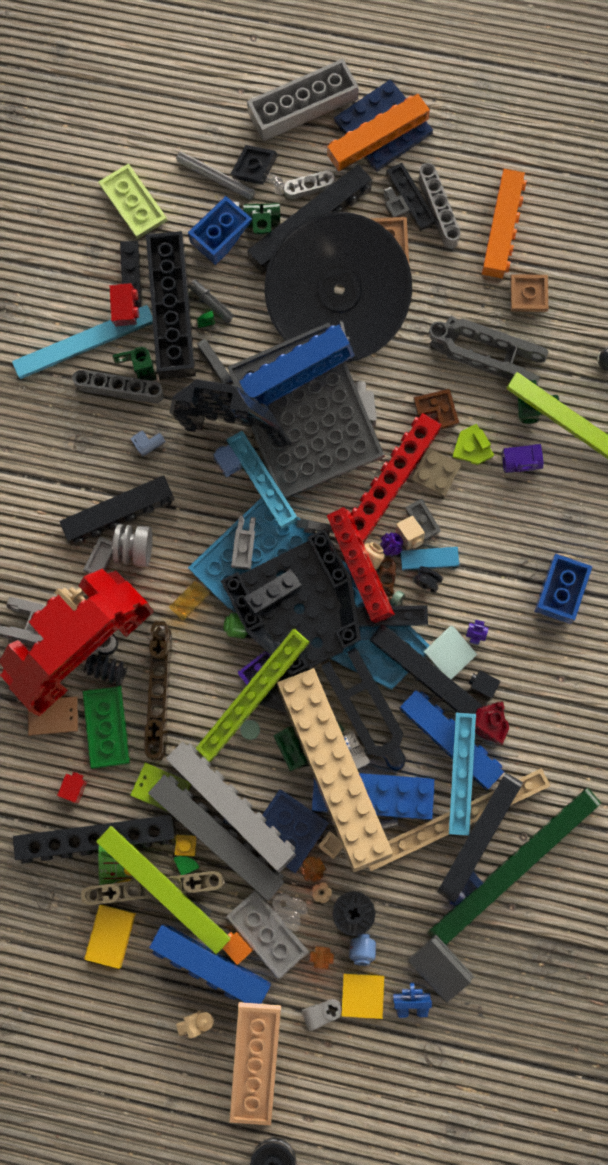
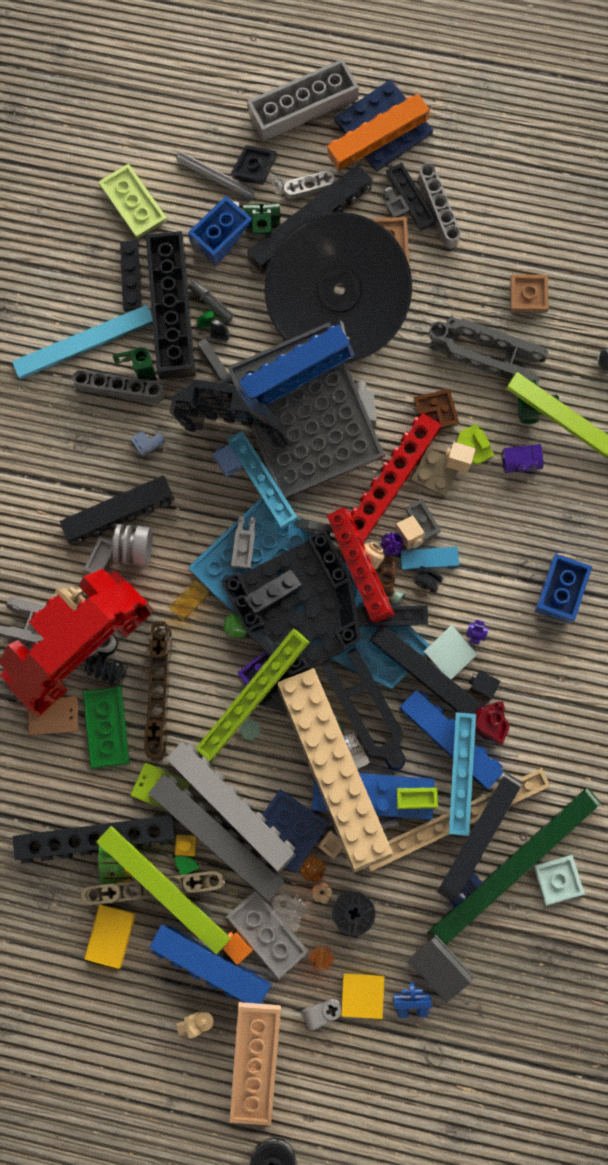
red brick [57,772,88,804] -> none
red brick [109,283,139,327] -> none
dark green piece [273,726,308,771] -> none
medium blue head [349,934,376,966] -> none
orange brick [481,169,527,279] -> none
none -> black tile [211,319,230,340]
none -> lime tile [396,788,438,809]
none -> tan brick [444,442,475,473]
none -> light aqua tile [533,855,585,906]

